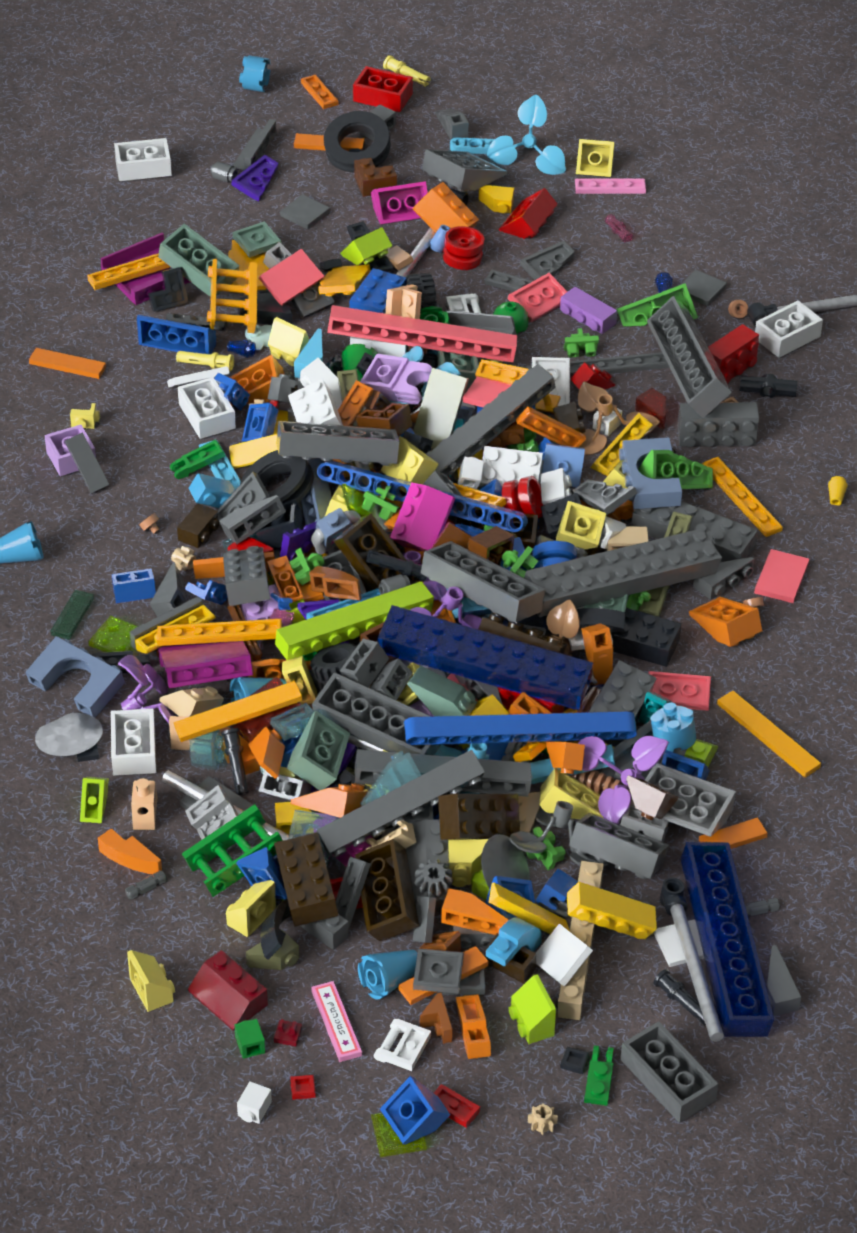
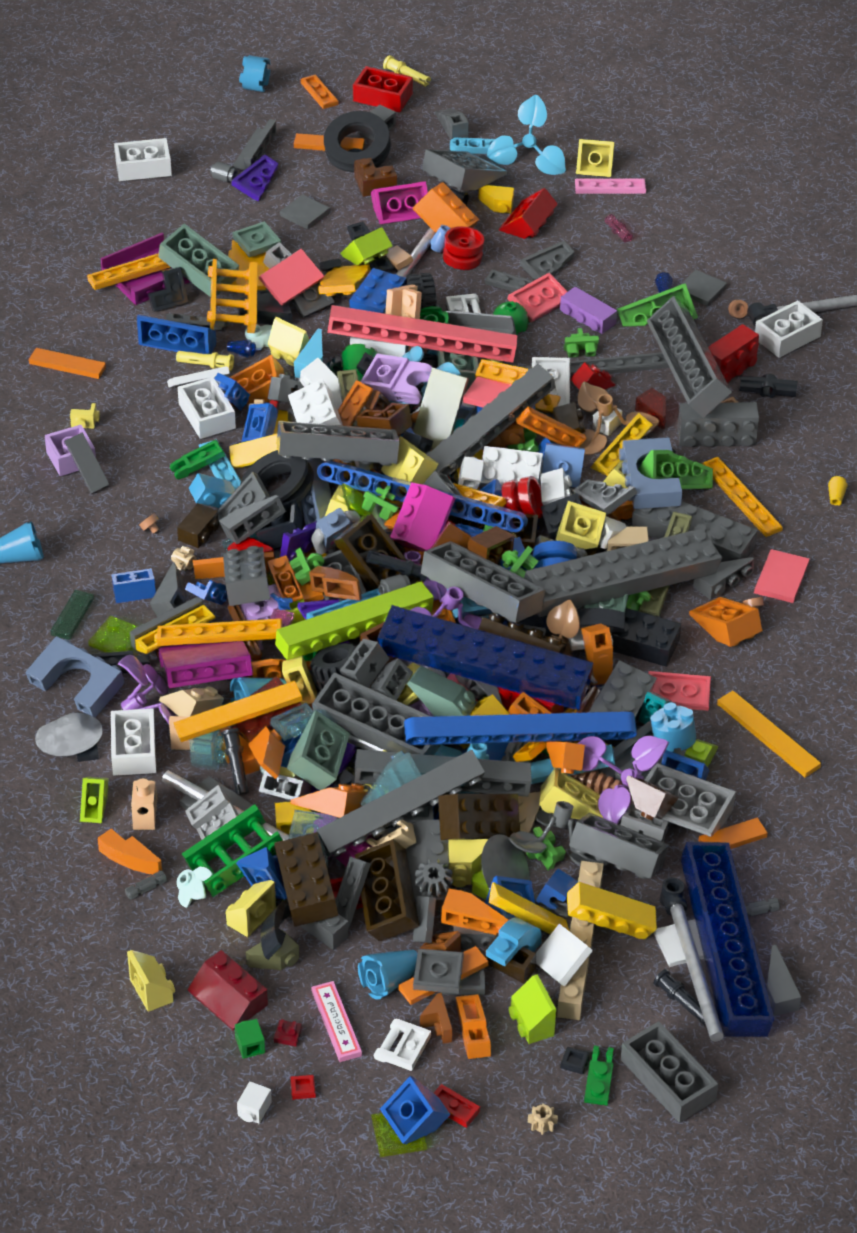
none -> light aqua plate [177,867,213,908]

